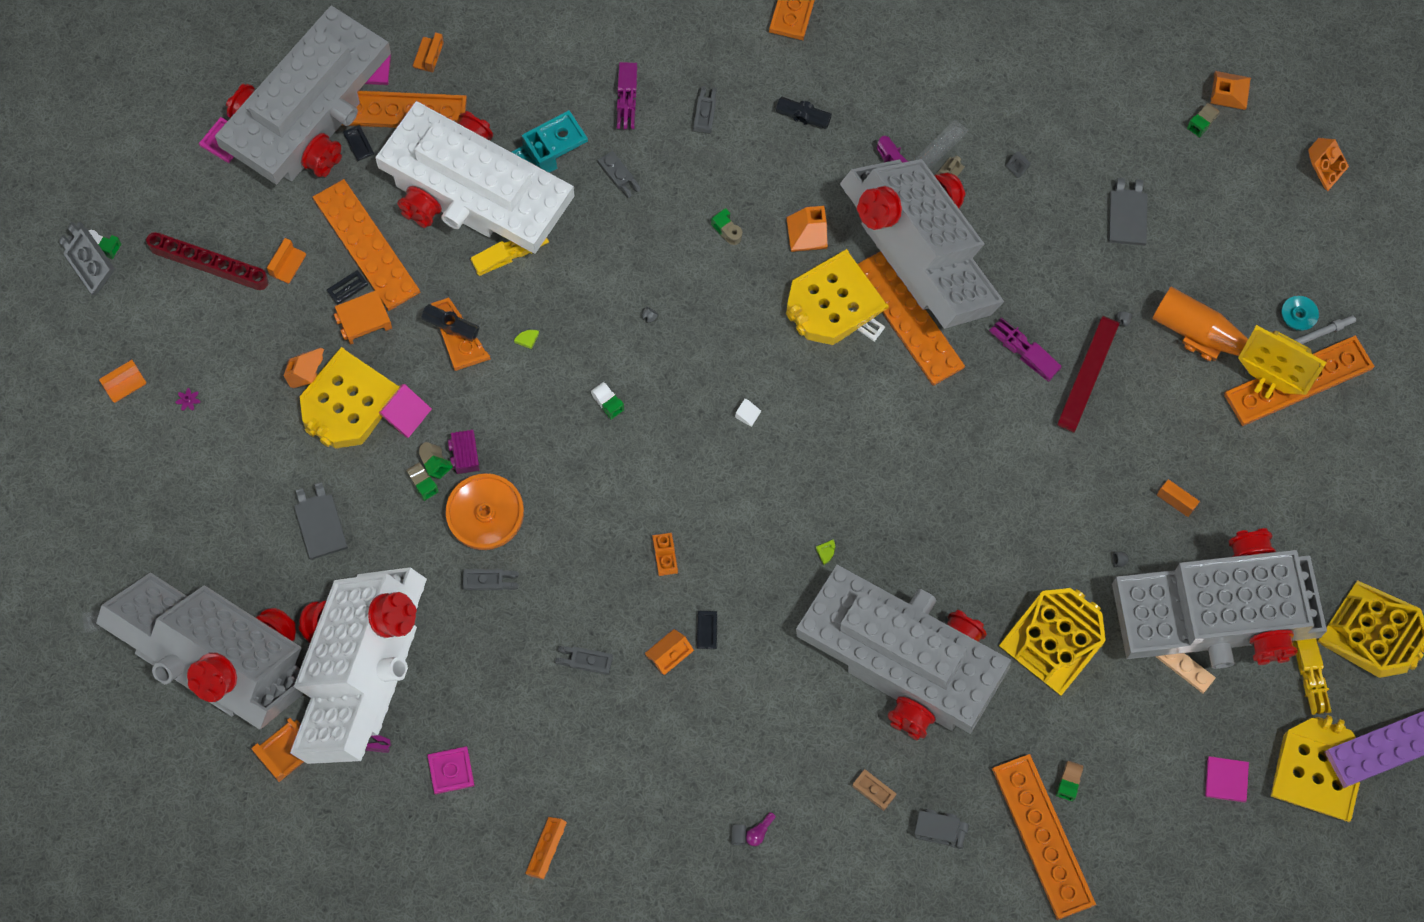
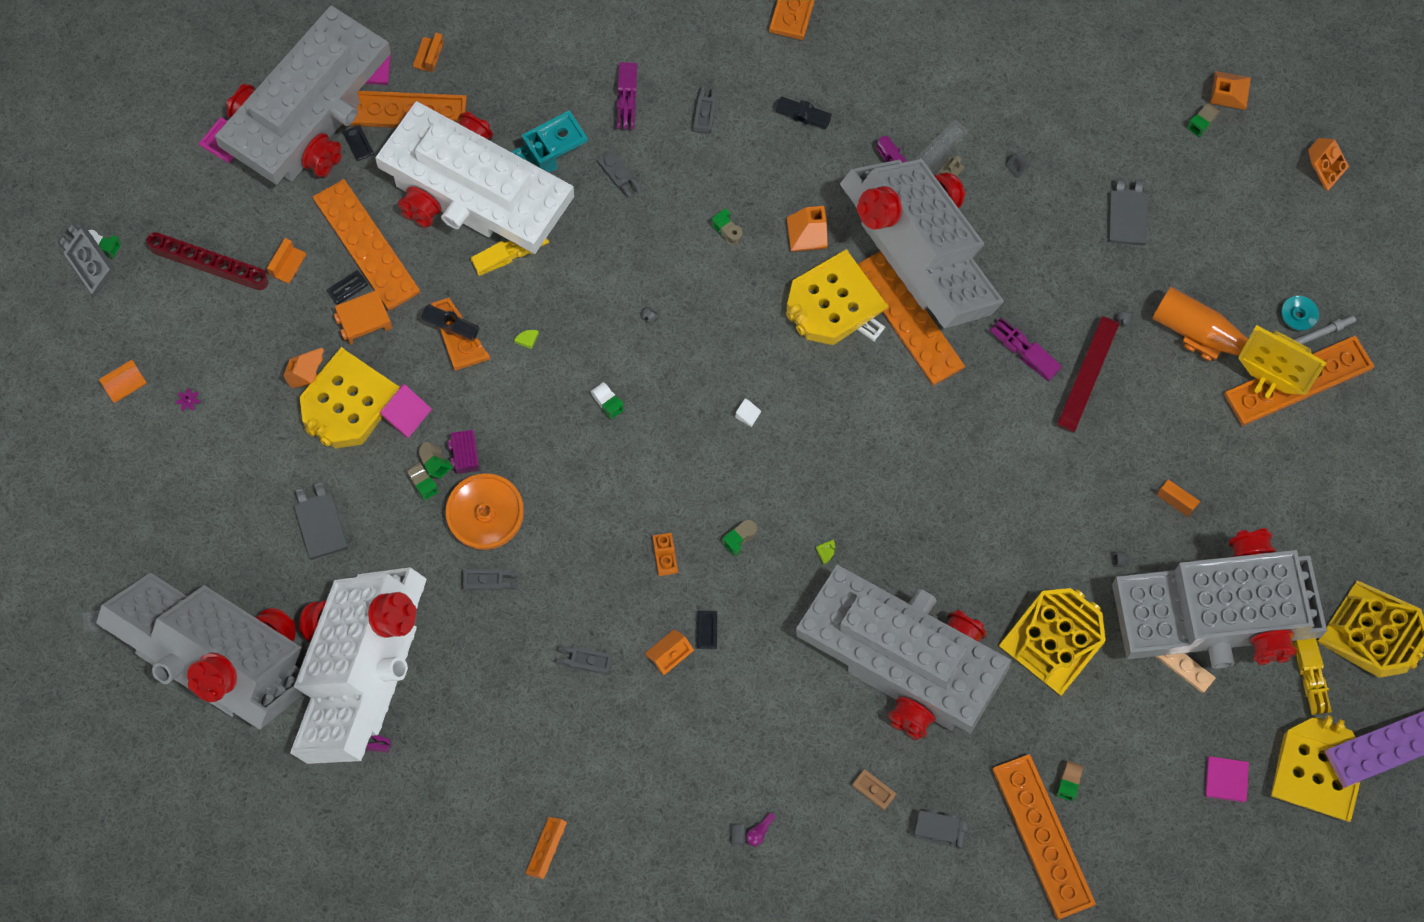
orange panel [251,718,304,782] -> none
dark pink tile [428,746,475,794] -> none
none -> leg [722,520,757,557]

